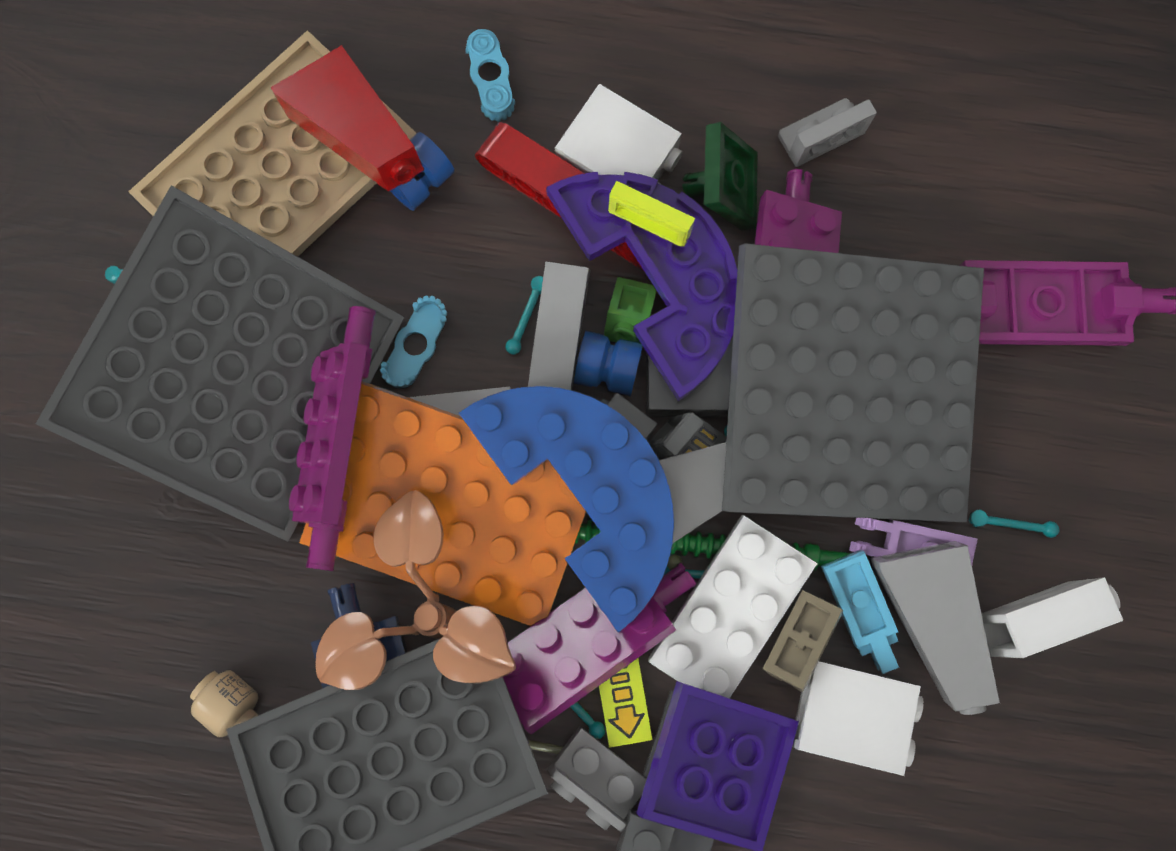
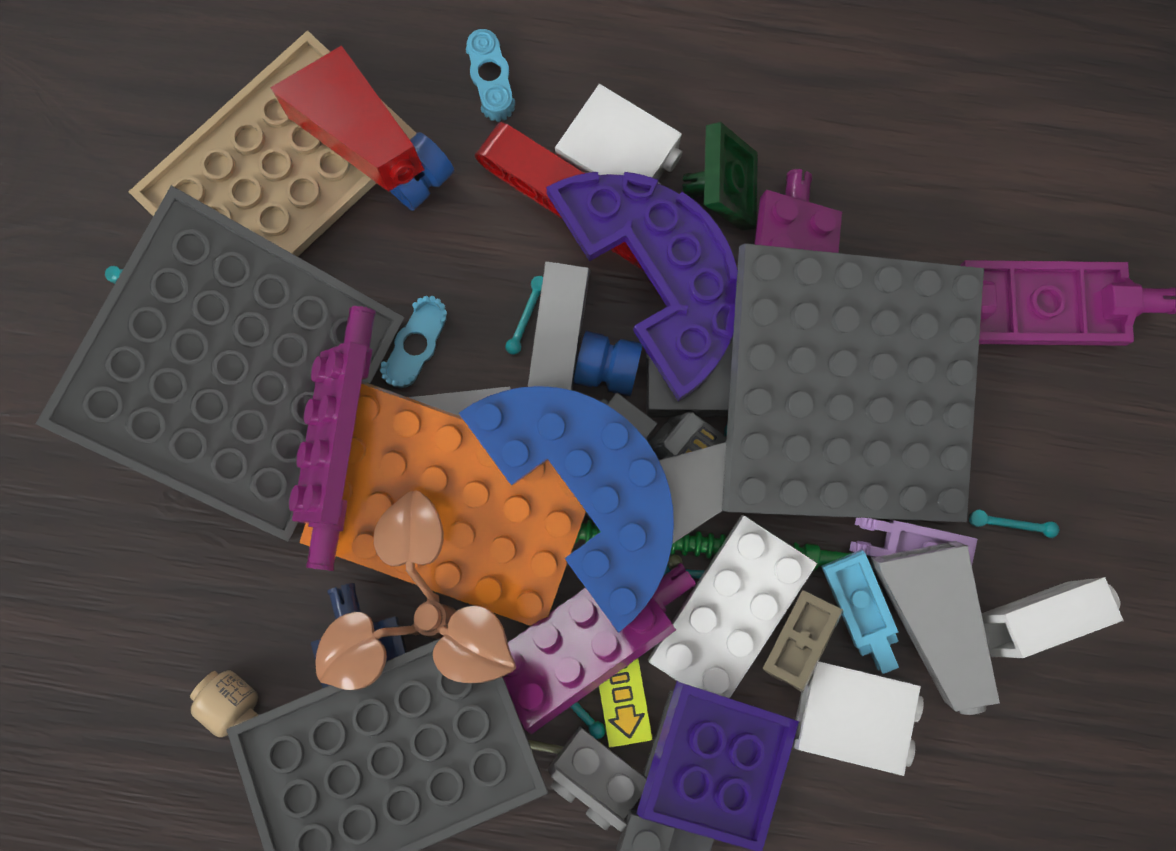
bright green bracket [604,277,657,343] -> none
neon yellow tile [608,181,695,247] -> none
light grey bracket [778,98,877,167] -> none

